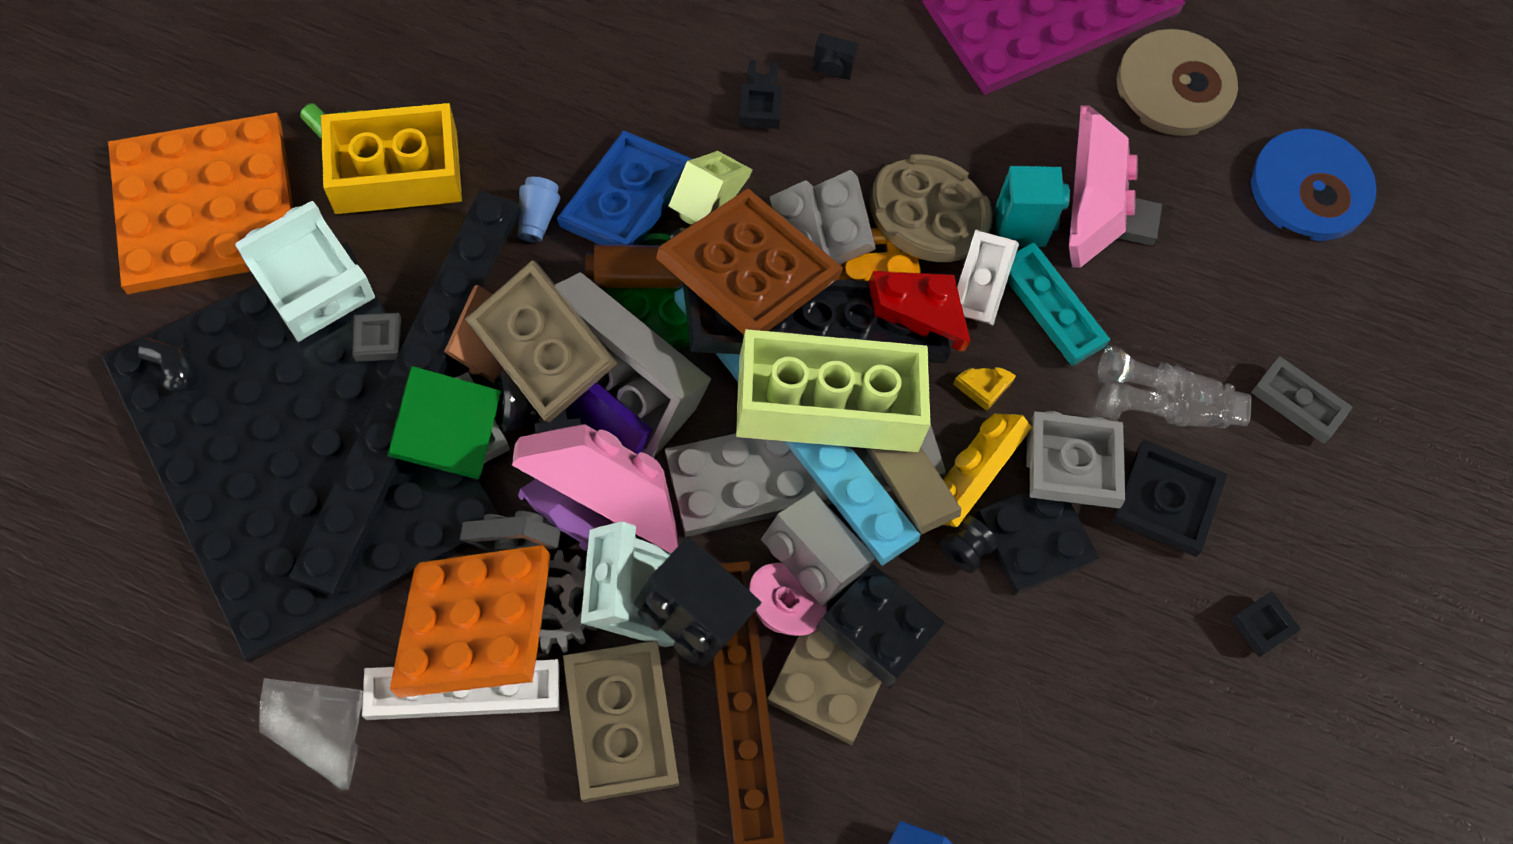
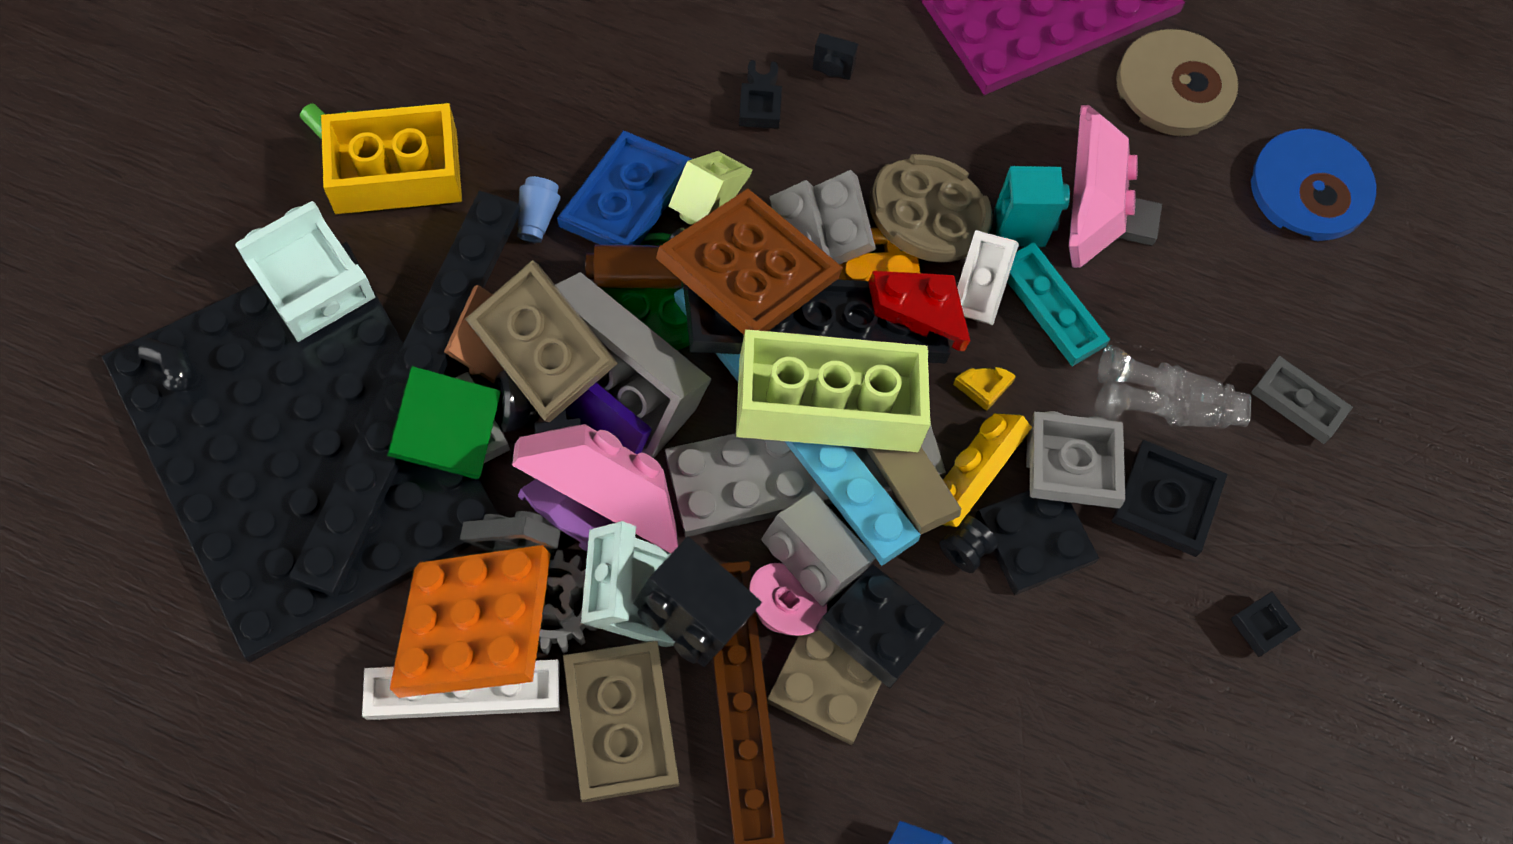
orange plate [108,112,293,295] -> none
clear slope [259,678,363,790] -> none
dark grey tile [353,313,402,362] -> none

